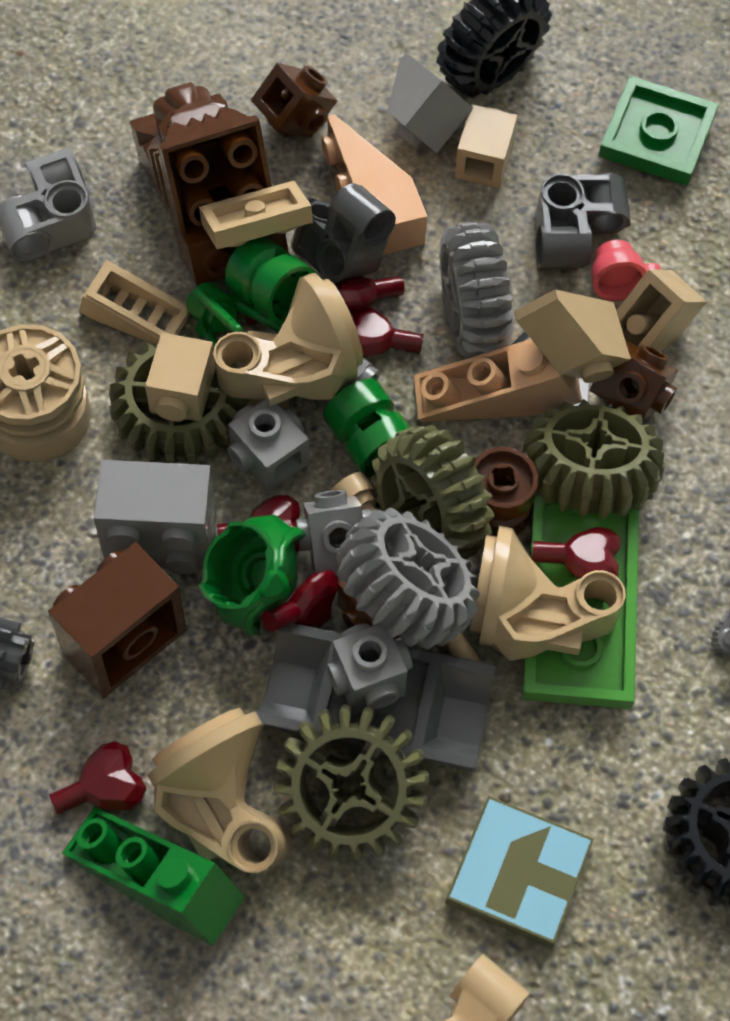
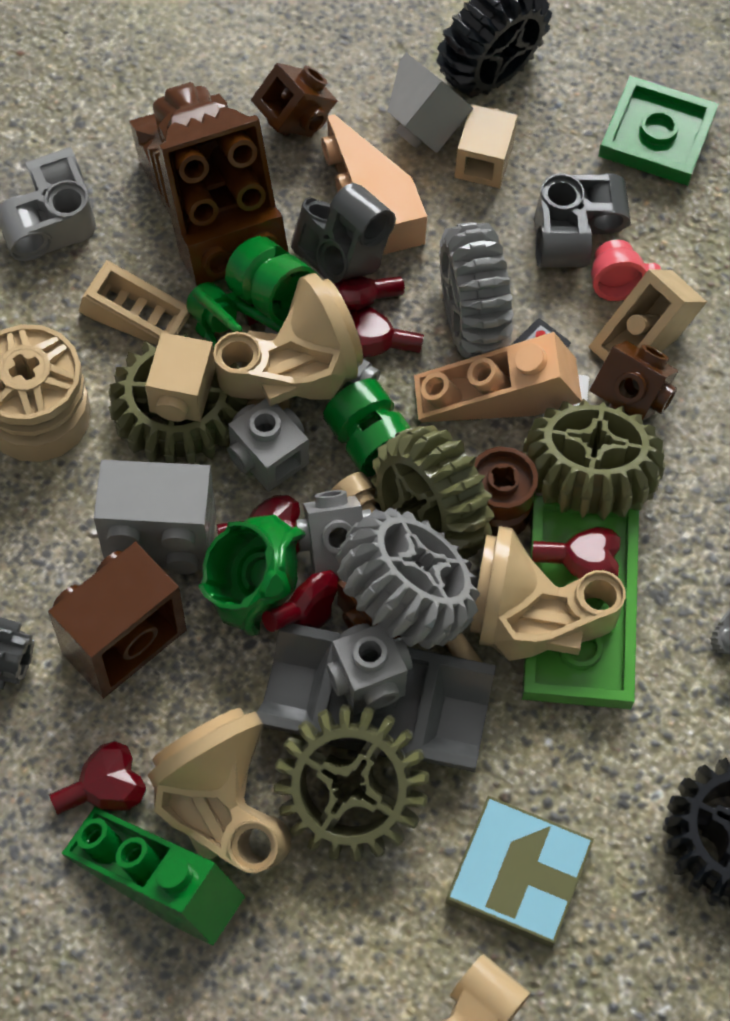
tan plate [199,181,313,250] -> none
tan slope [513,289,631,383] -> none

